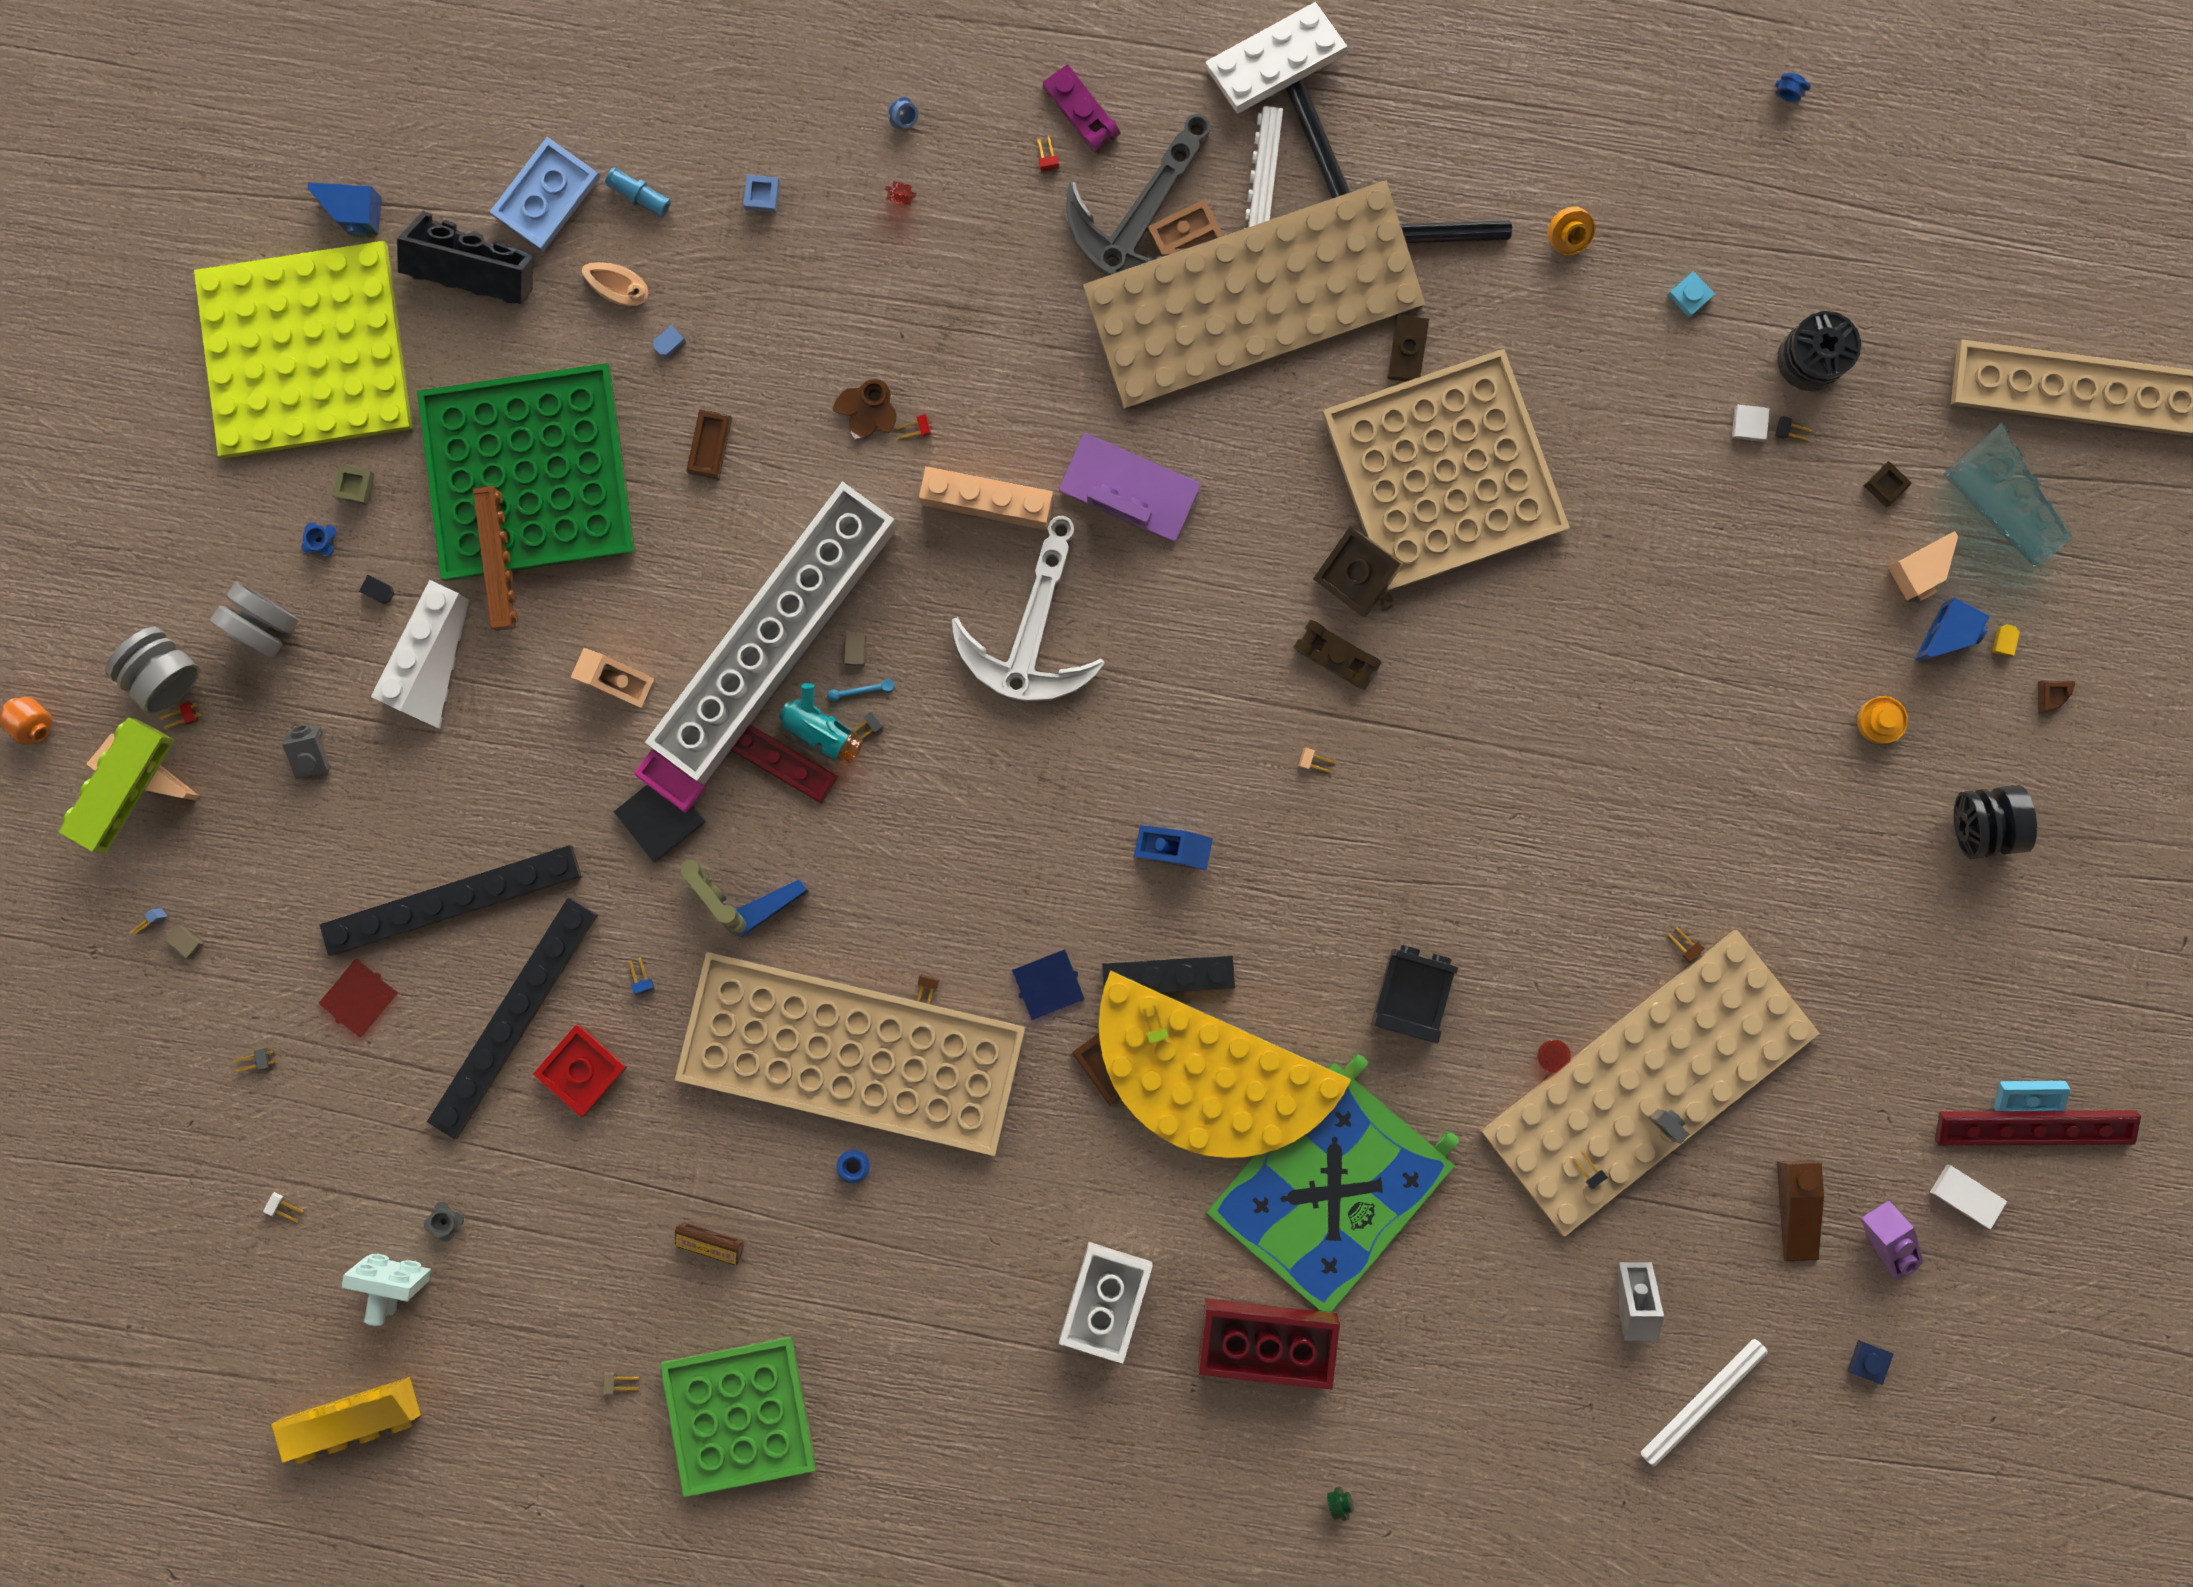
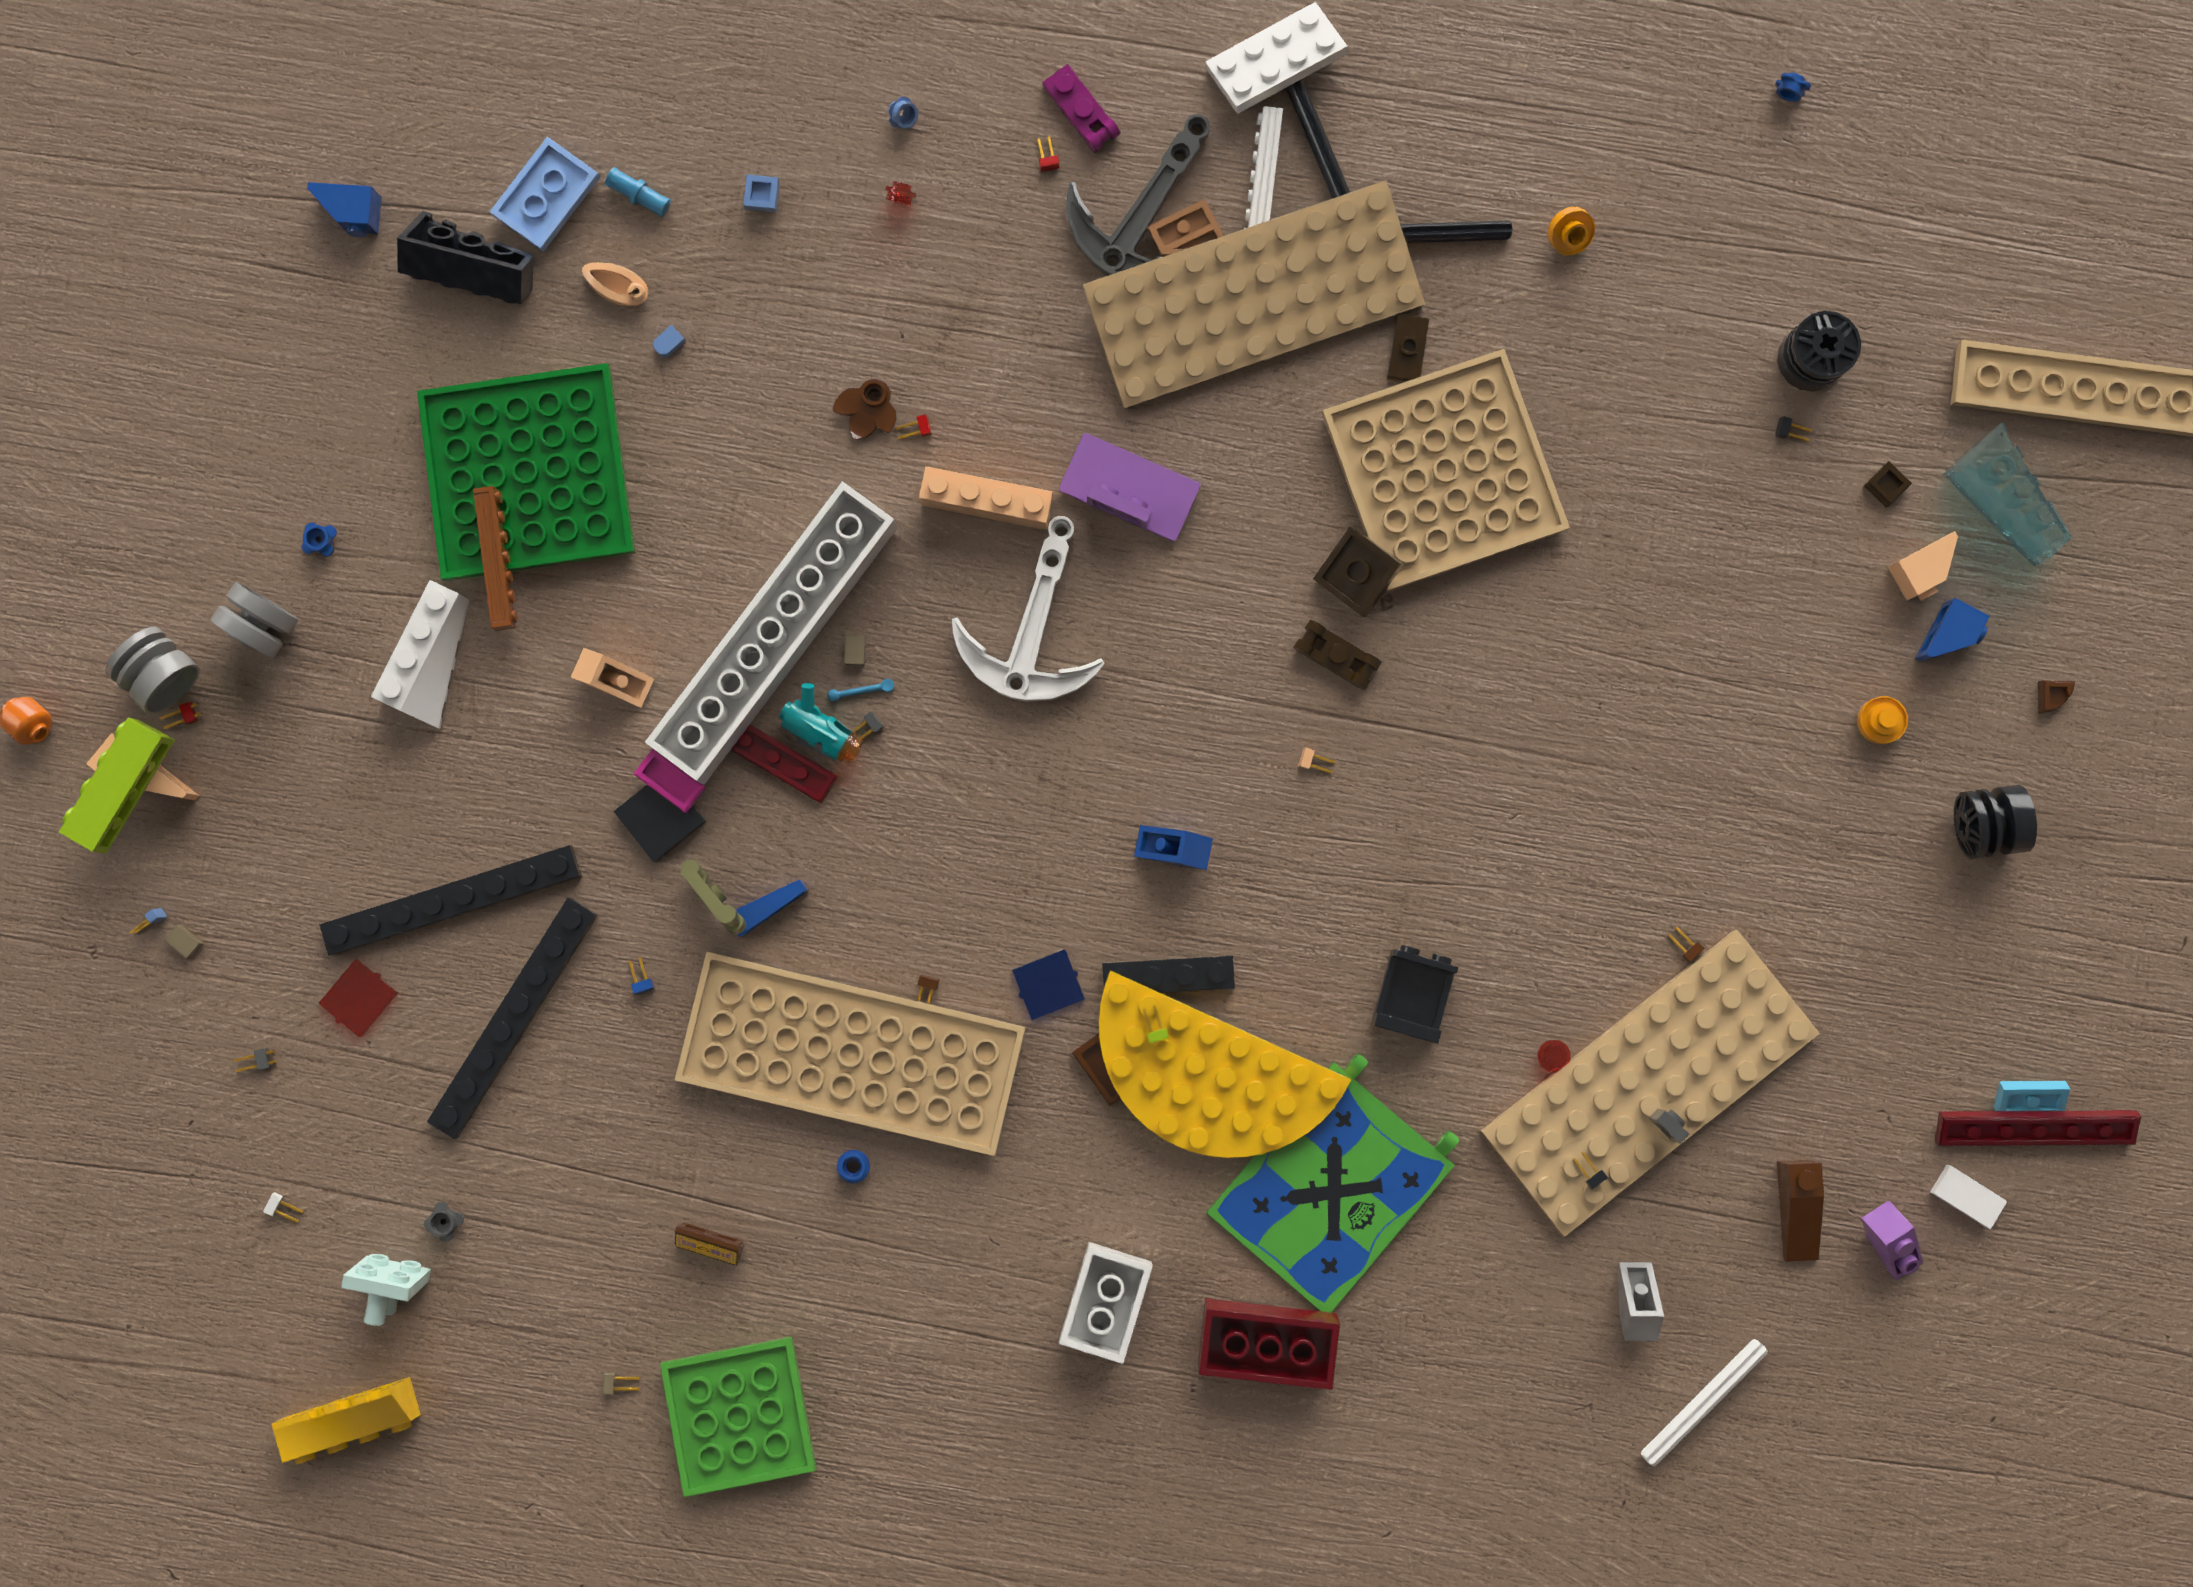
neon yellow plate [194,241,413,459] -> none
dark grey bracket [283,724,330,779] -> none
olive plate [332,465,375,505] -> none
black piece [359,575,394,604] -> none
red plate [533,1024,628,1117] -> none
reddish brown tile [686,409,732,479] -> none
dark green plate [1327,1486,1354,1521] -> none
medium azure plate [1667,271,1715,318] -> none
white tile [1732,405,1770,442] -> none
dark blue plate [1847,1340,1894,1385] -> none
yellow piece [1991,624,2020,657] -> none

